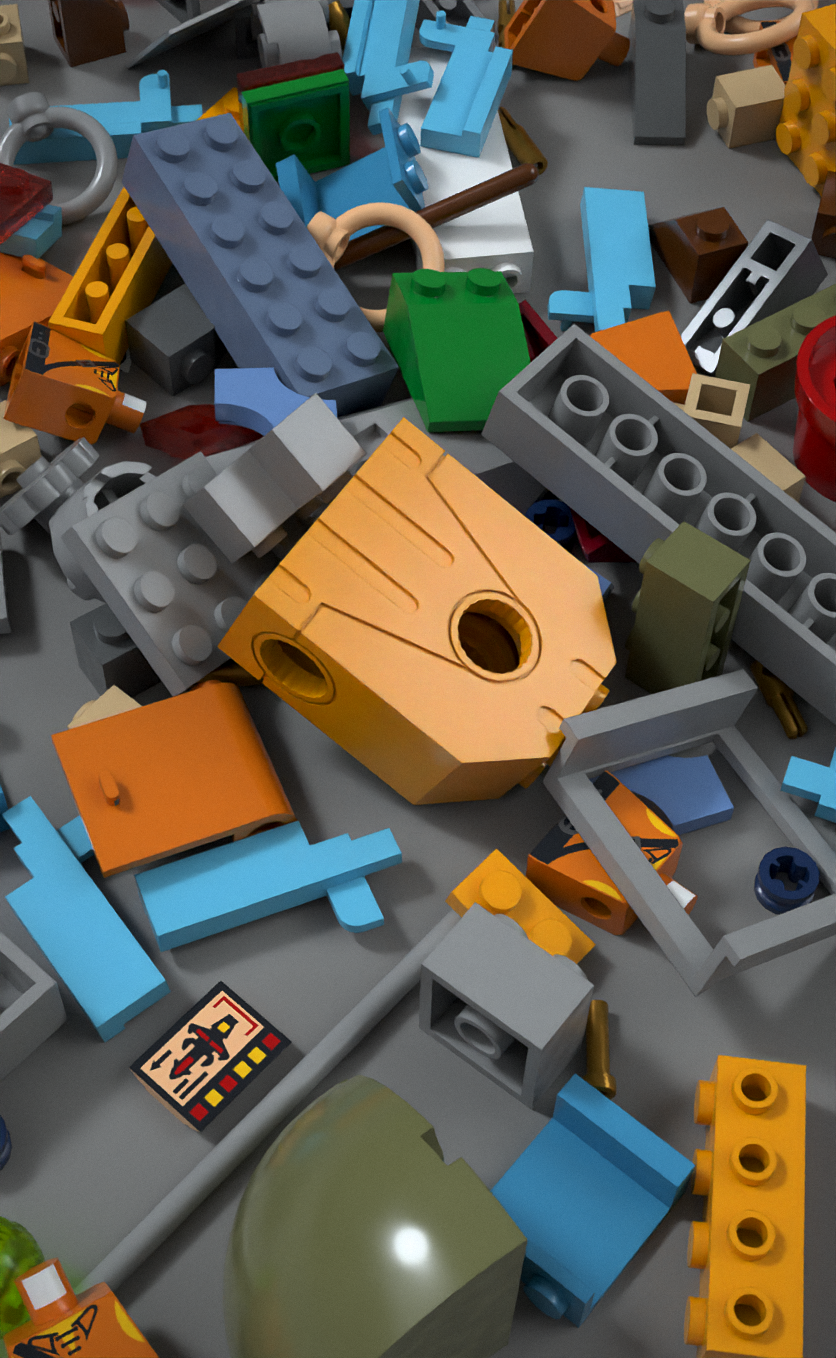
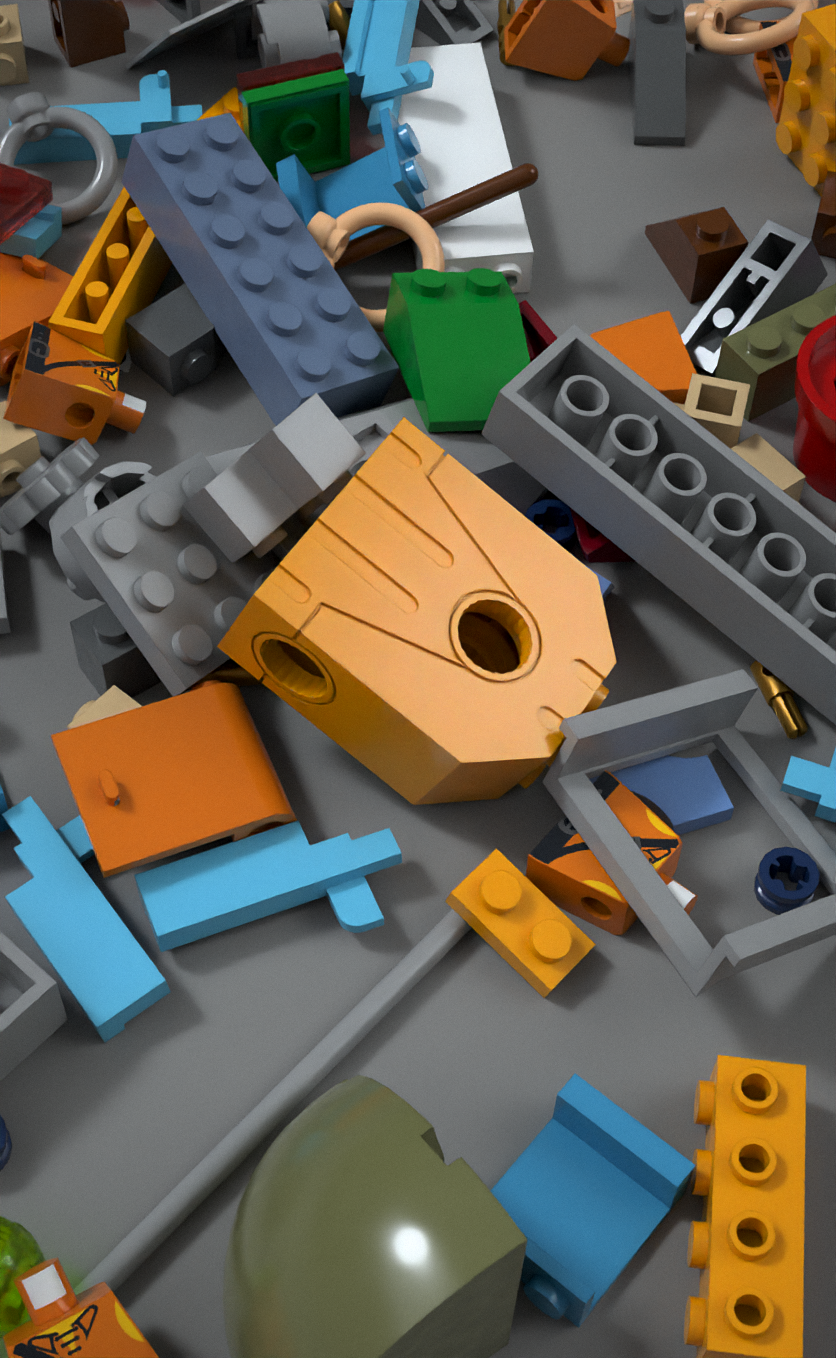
piece [129,981,292,1132] -> none
clear red wing [140,404,263,459] -> none
medium blue tile [214,367,337,436] -> none
medium azure piece [419,11,513,158] -> none
light grey brick [419,902,594,1110] -> none
pearl gold piece [498,107,548,175] -> none
medium azure piece [547,187,656,332] -> none
pearl gold piece [582,1000,617,1100] -> none
olive brick [625,521,751,694] -> none
tan brick [707,65,785,149] -> none

